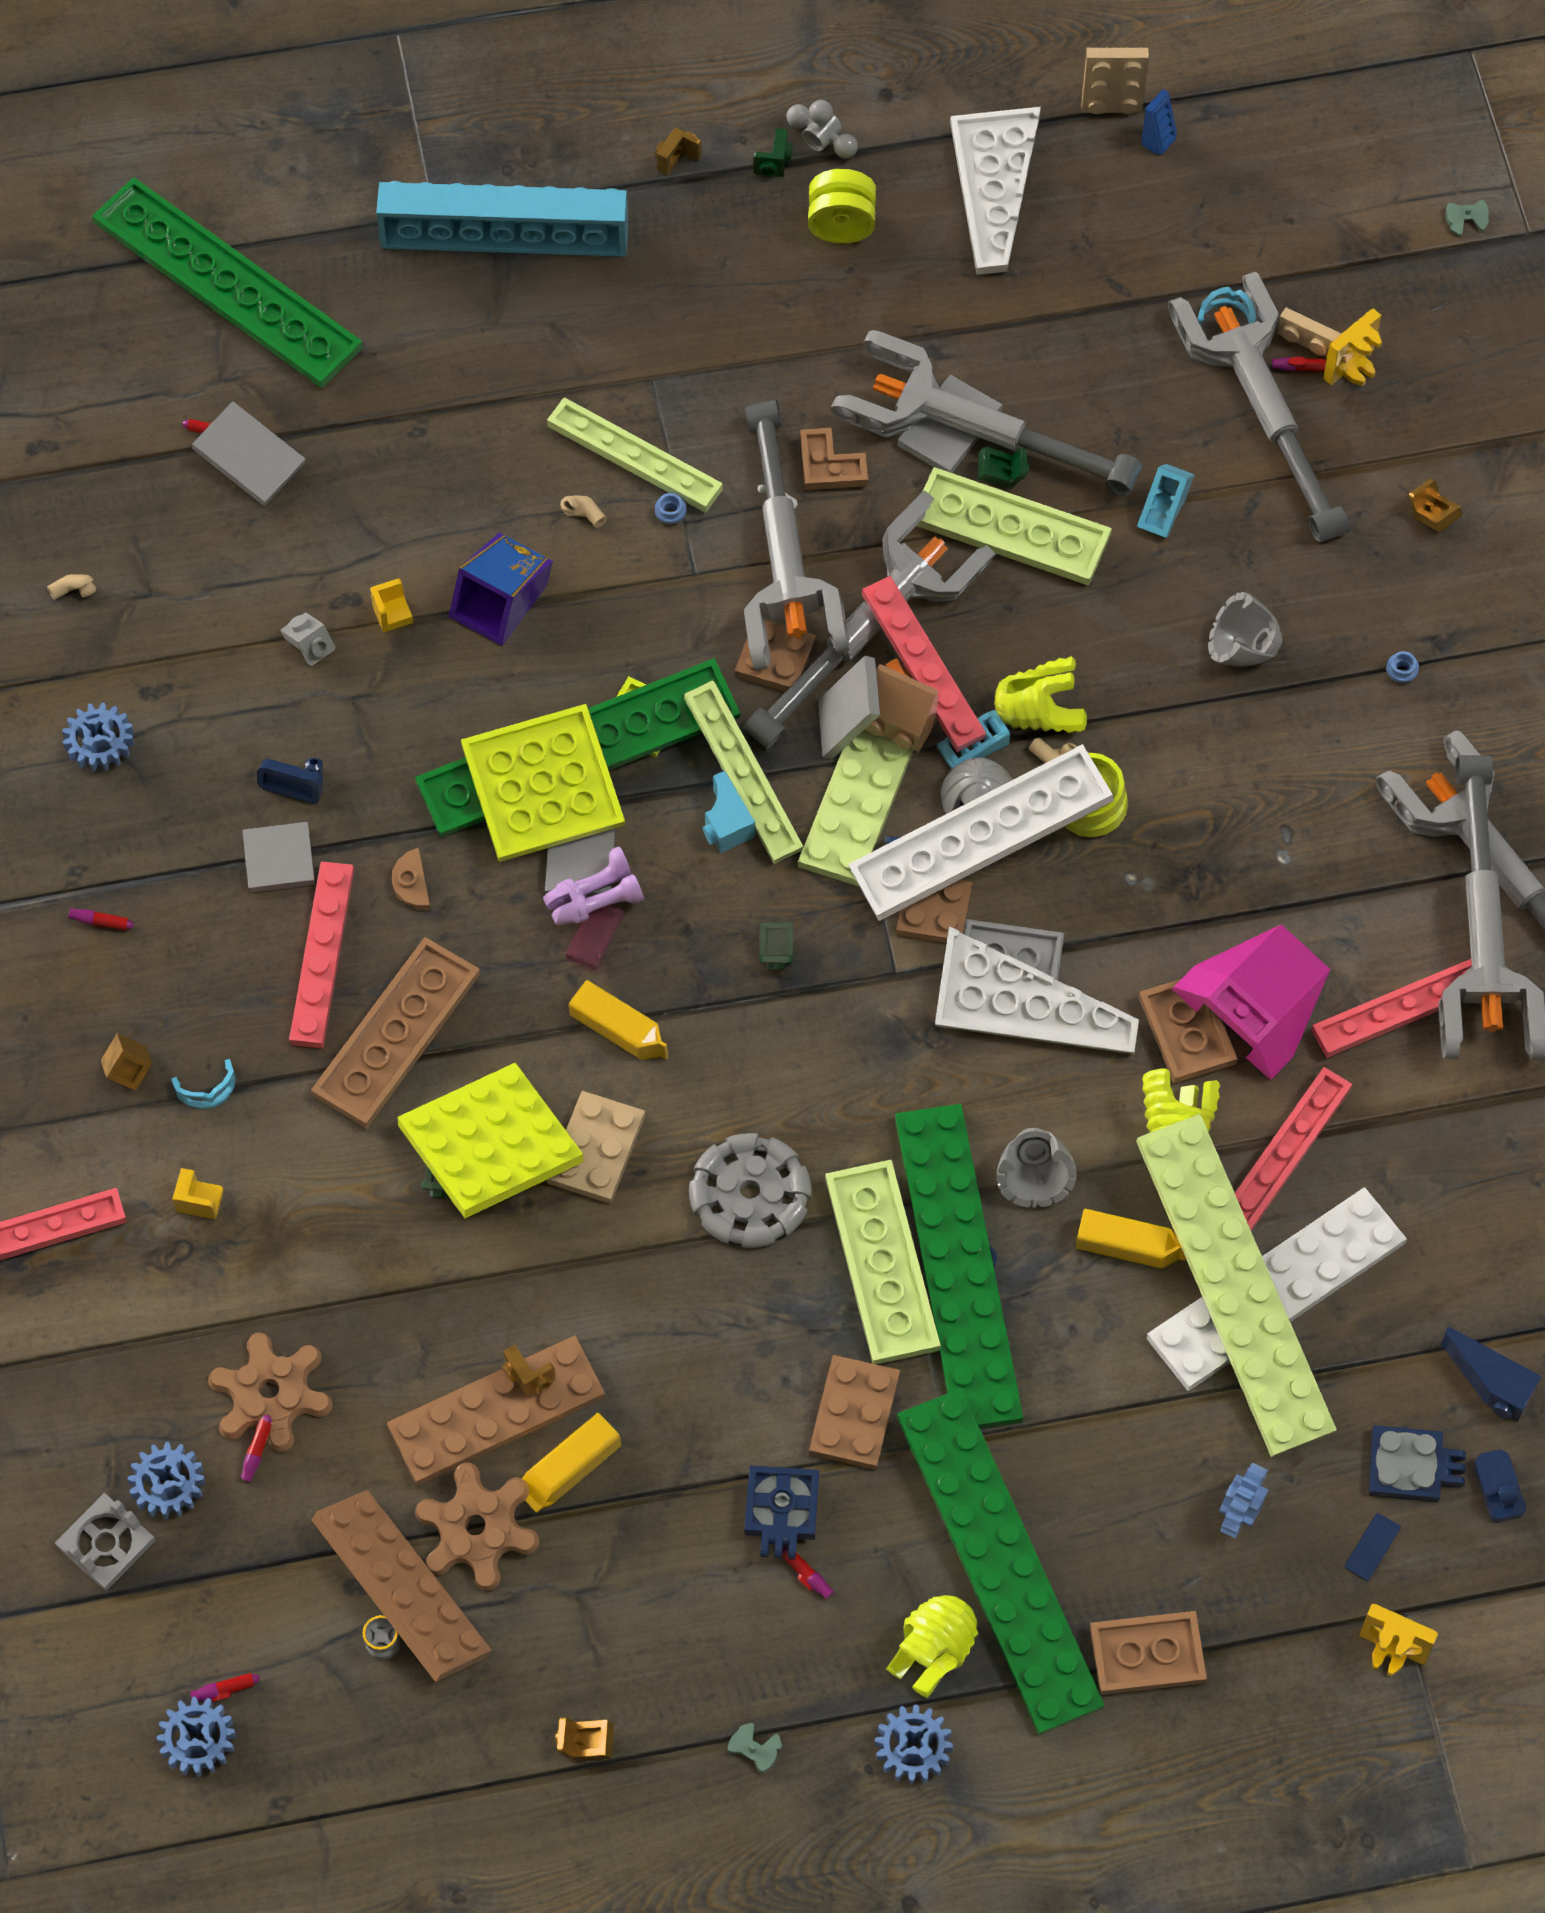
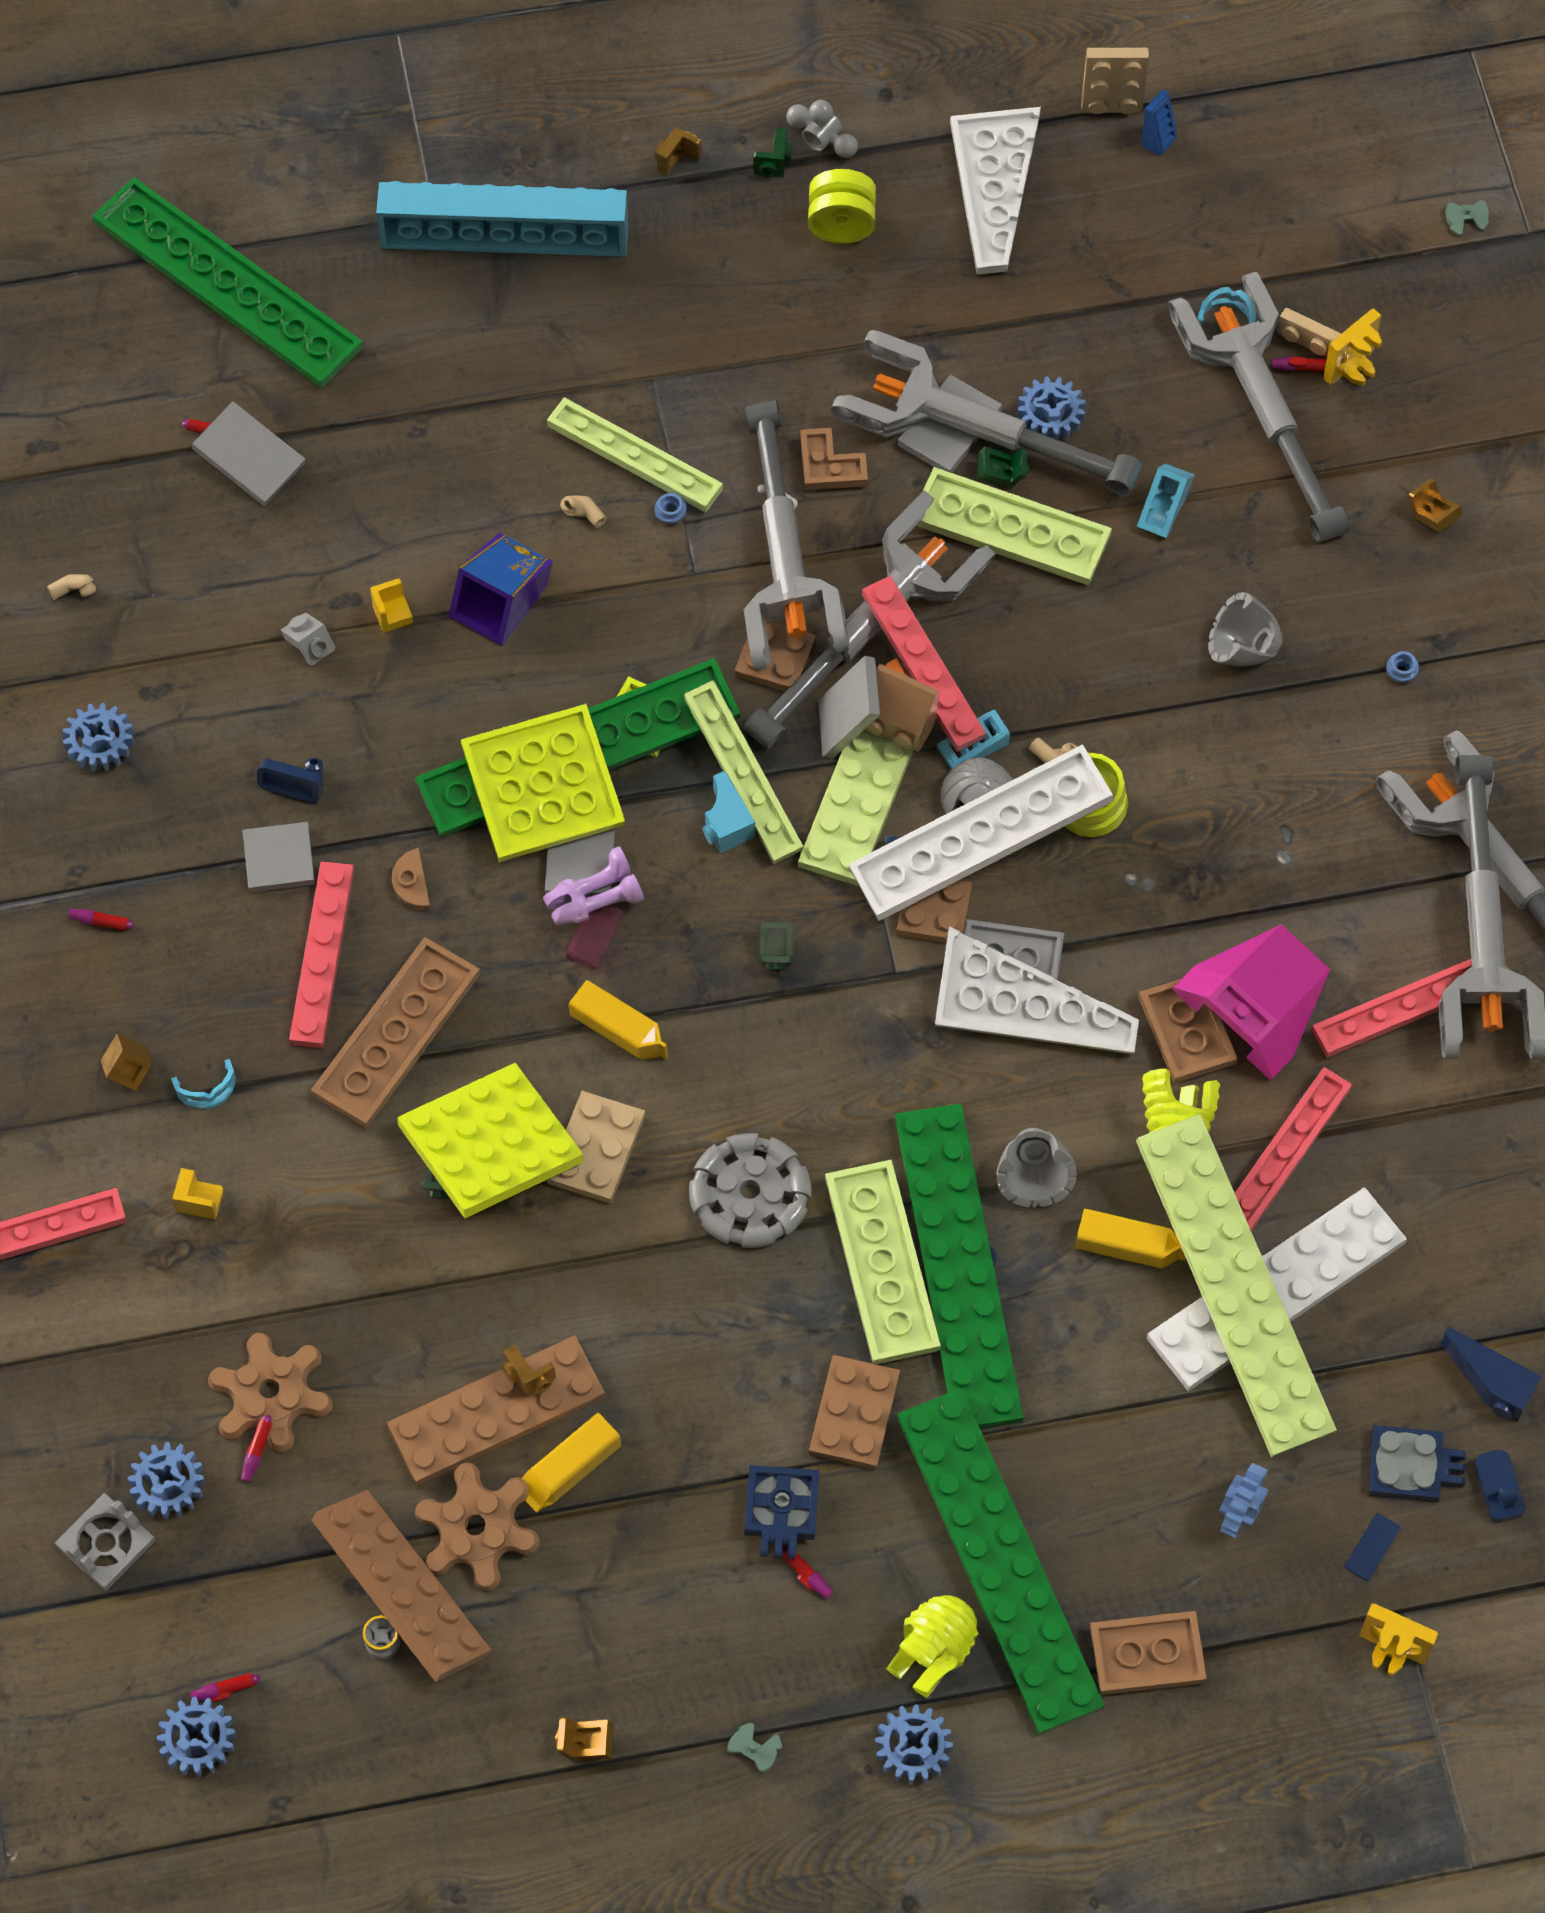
neon yellow hair [994,656,1087,733] -> none
none -> medium blue gear [1017,376,1086,440]

